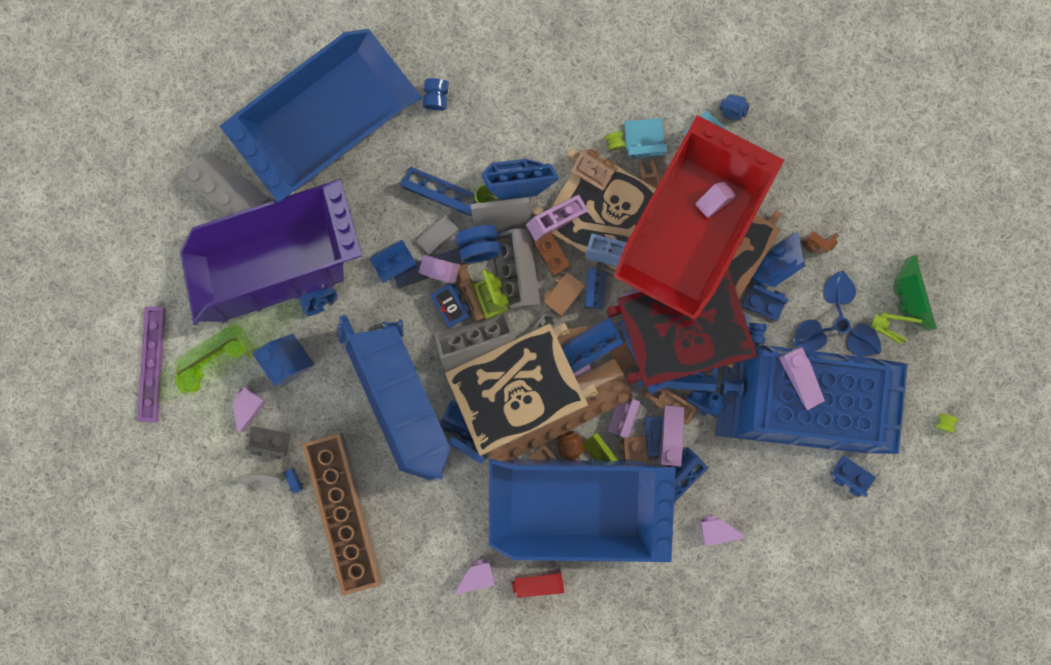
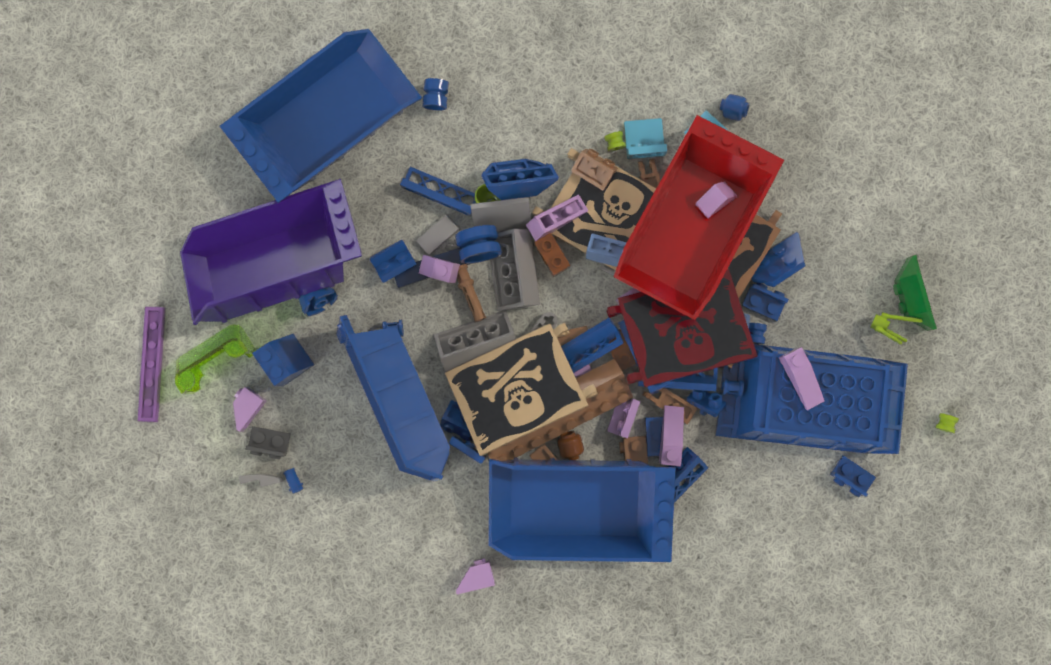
light grey slope [182,152,269,215] -> none
medium nougat brick [302,433,383,596] -> none
brick [430,283,471,329] -> none
lime bracket [473,269,509,320] -> none
red slope [511,568,565,598] -> none
medium nougat brick [543,272,585,317] -> none
lime plate [583,433,618,461] -> none
blue bracket [584,268,607,310] -> none
lavender slope [699,515,744,546] -> none
blue plant [792,271,881,356] -> none
dark orange bracket [801,231,839,255] -> none

